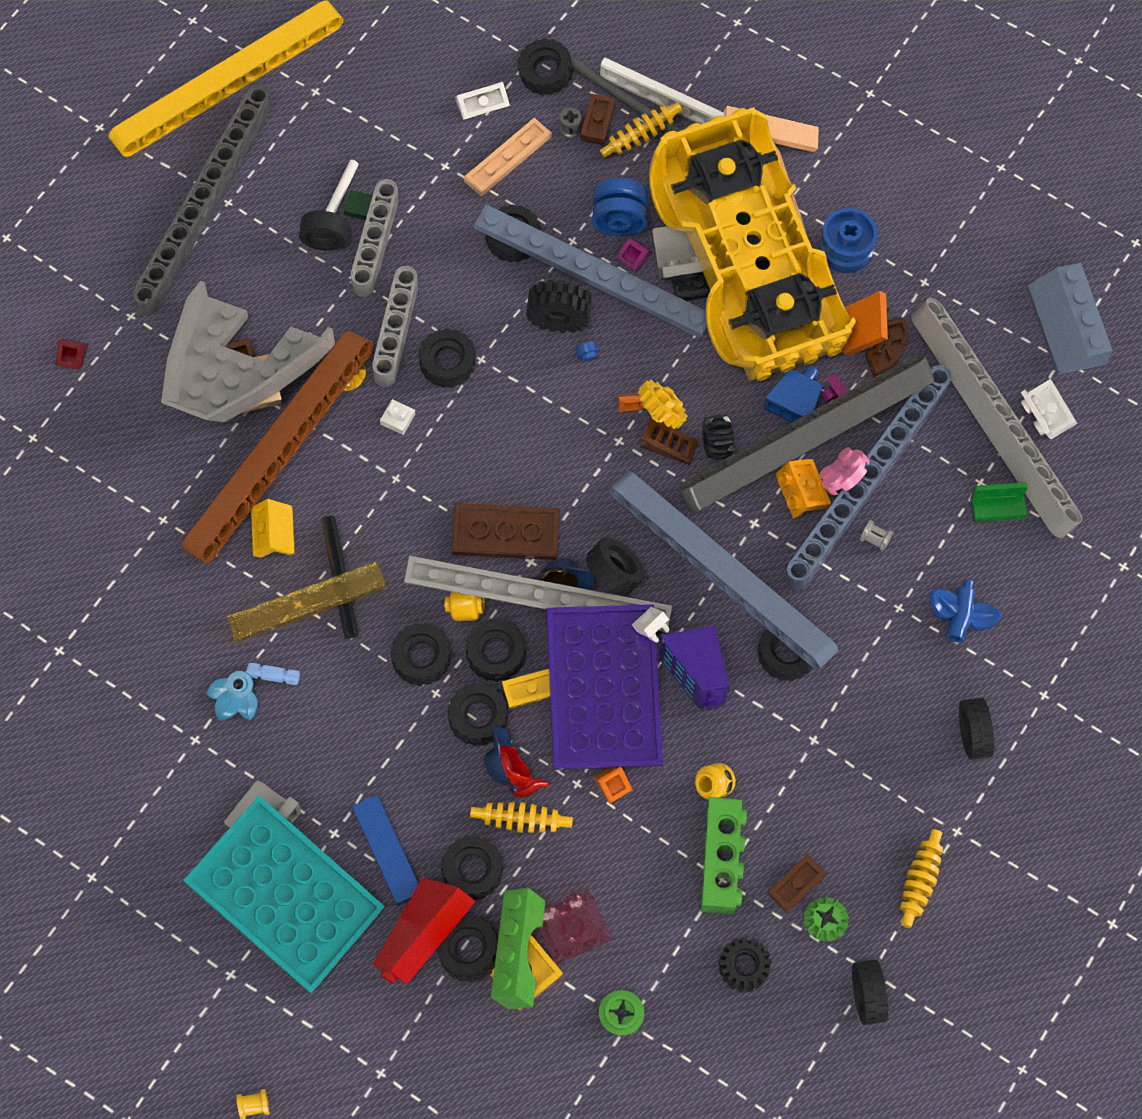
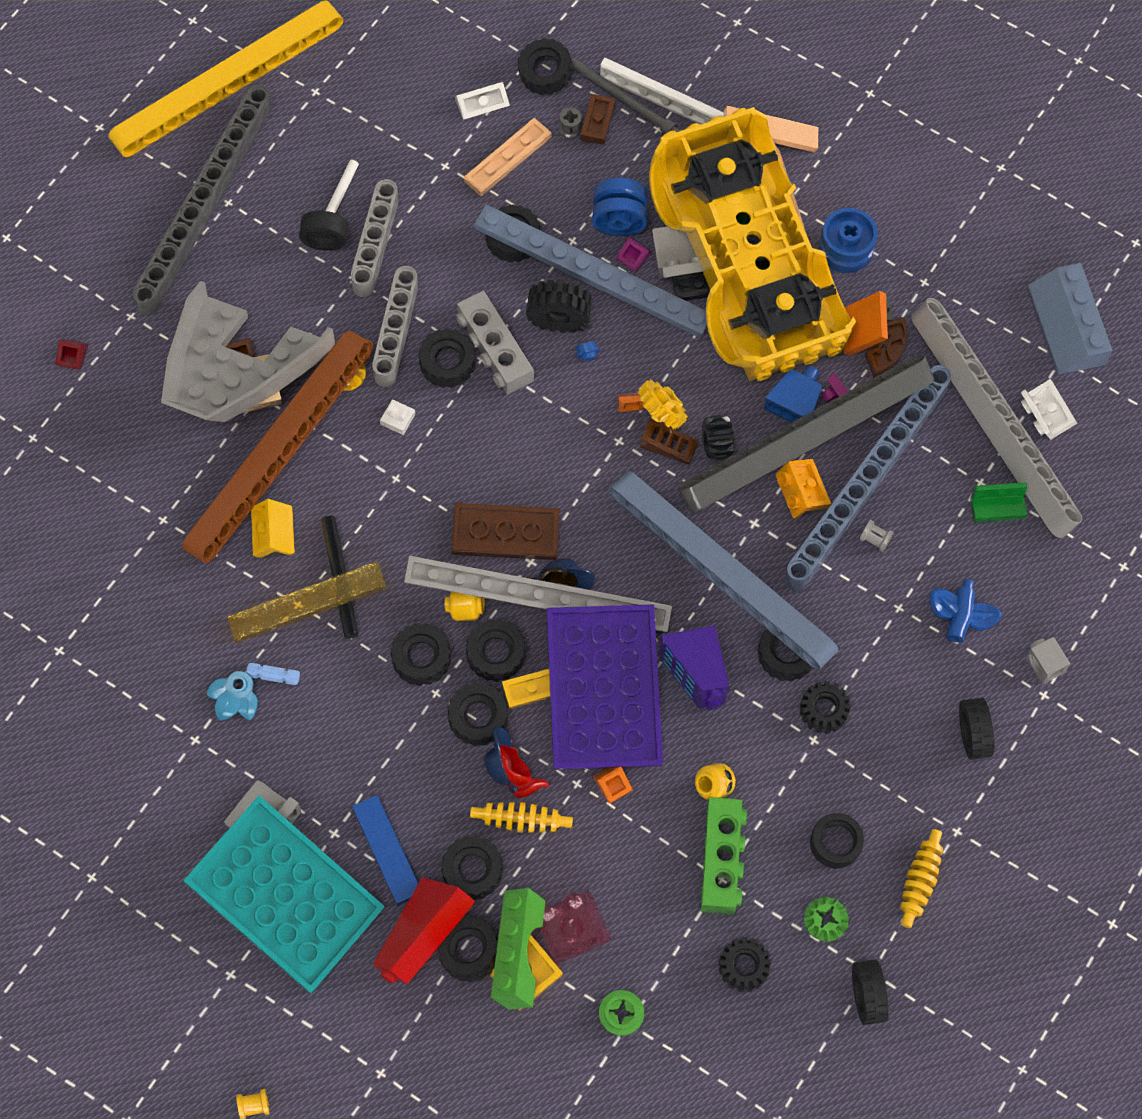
dark green tile [343,190,373,220] -> none
black tyre [586,537,645,596] -> none
yellow piece [600,102,683,158] -> none
white tile [632,607,669,642] -> none
reddish brown plate [768,854,827,914] -> none
bright pink plate [819,447,870,495] -> none
none -> light grey brick [455,290,534,395]
none -> black tyre [800,681,851,734]
none -> black tyre [810,813,864,869]
none -> light grey brick [1026,637,1070,684]

